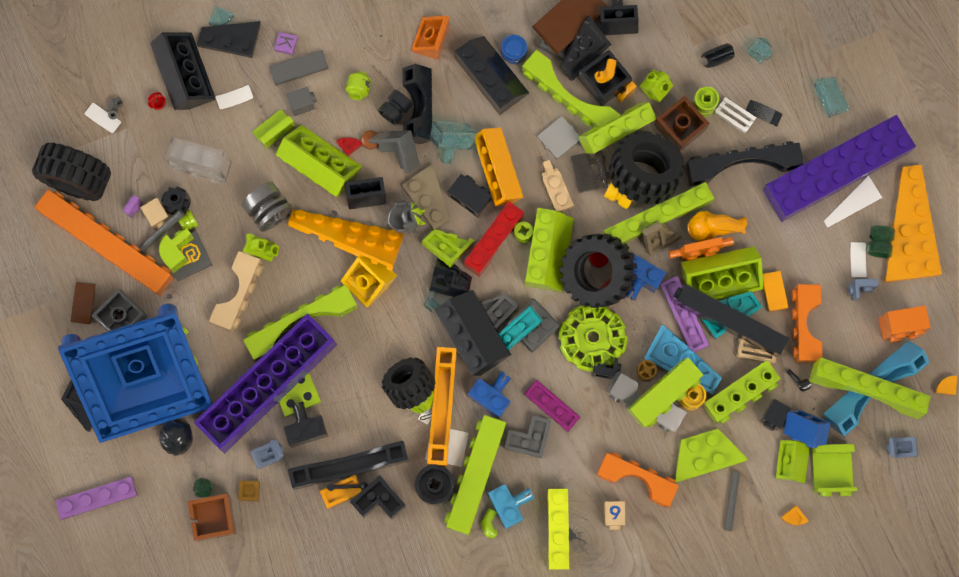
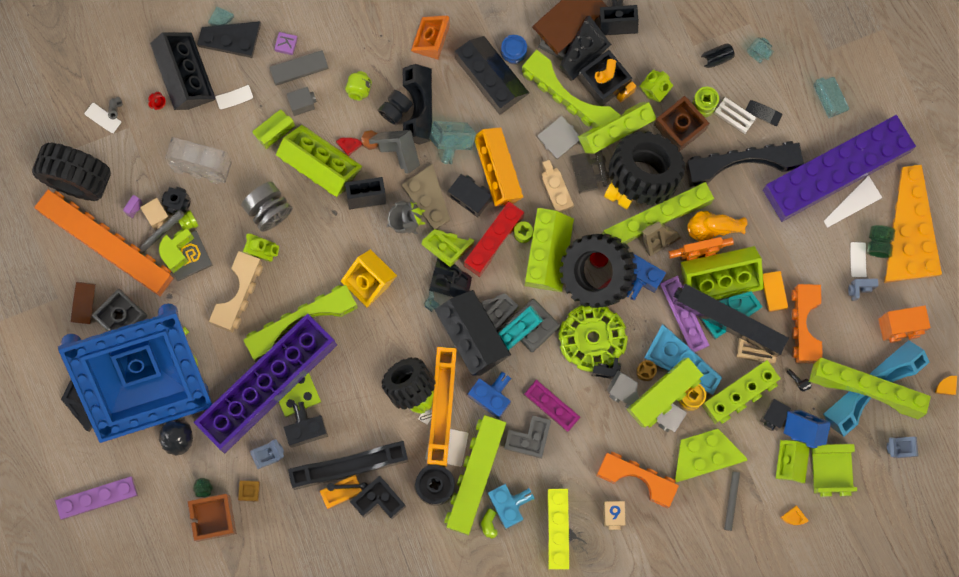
light orange wing [288,209,404,271] -> none

